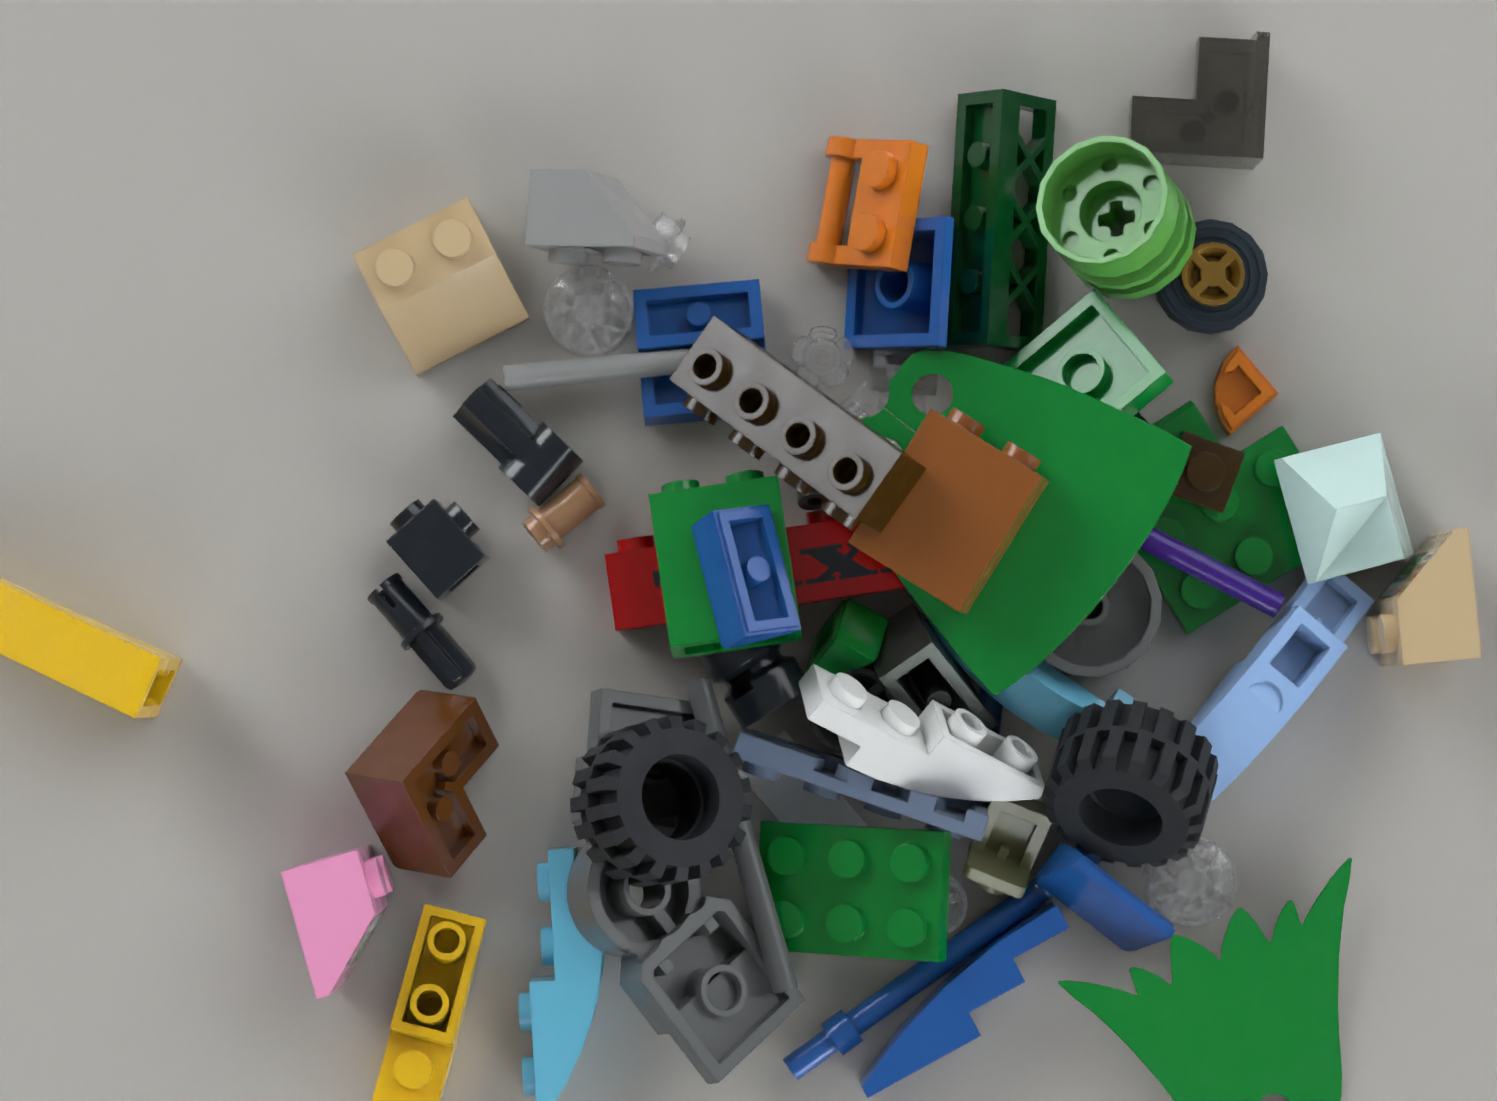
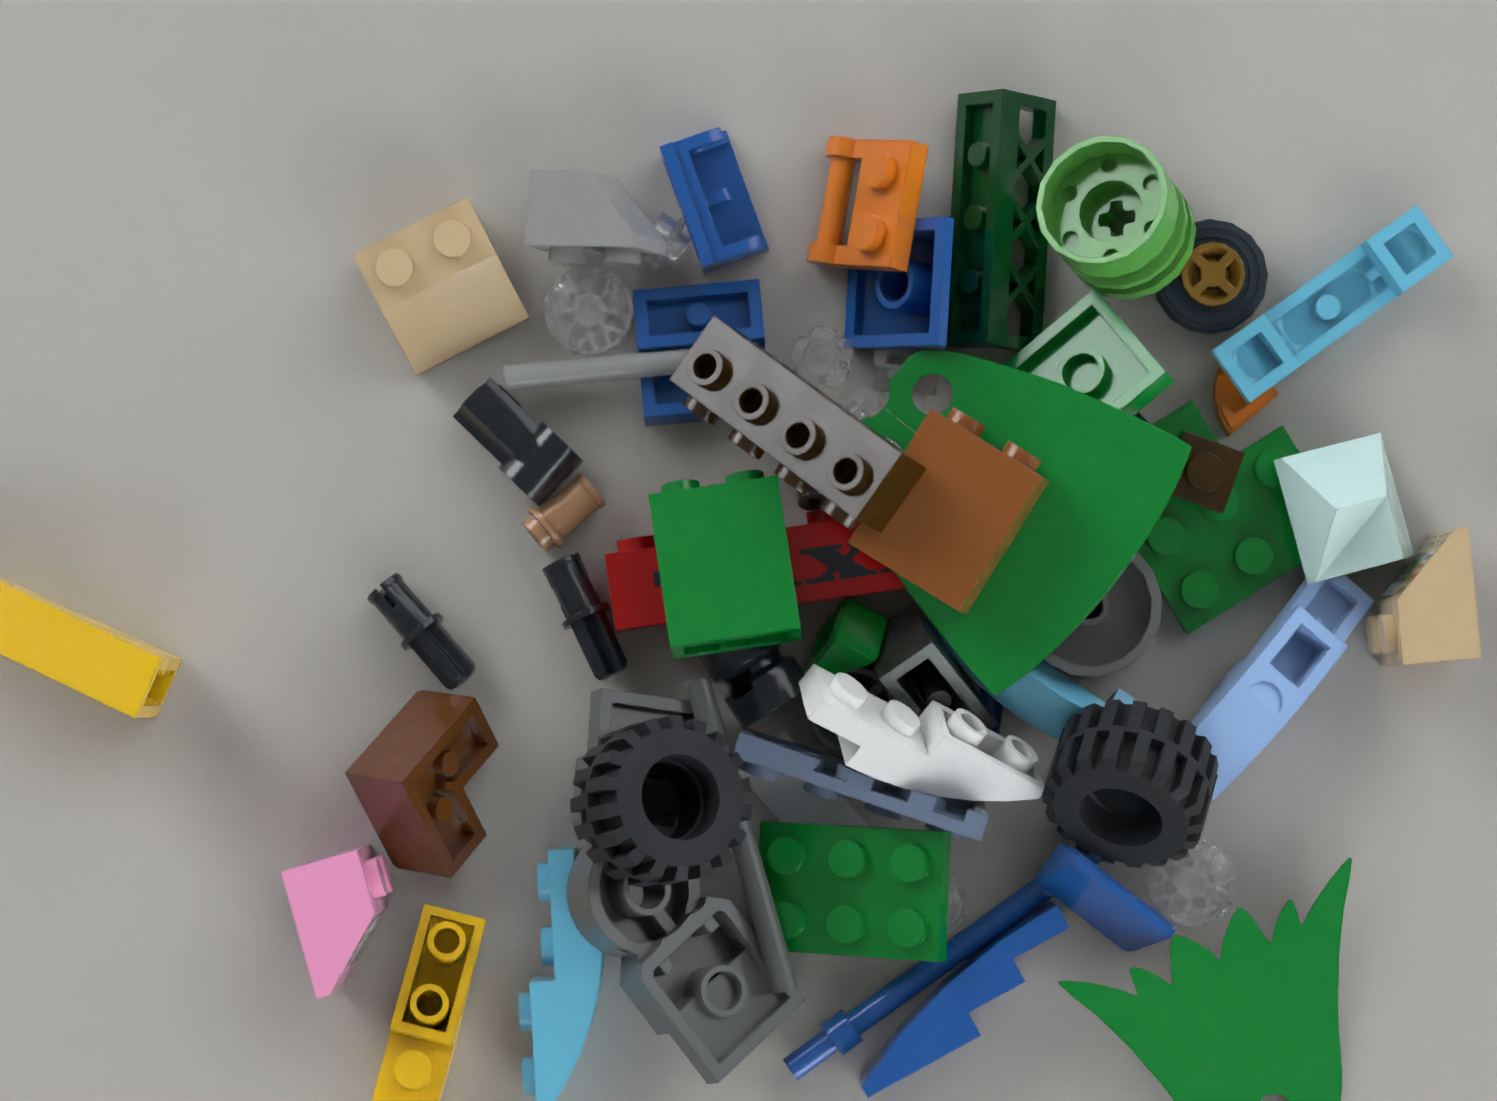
black brick [386,498,489,600] -> none
blue slope [692,504,801,649] -> none
olive bracket [962,799,1052,898] -> none
clear smoke panel [1128,31,1270,170] -> none
dark purple bar [1140,528,1286,618] -> none
none -> black axle [542,552,627,680]
none -> blue hinge [659,127,769,274]
none -> medium azure slope [1210,205,1454,404]

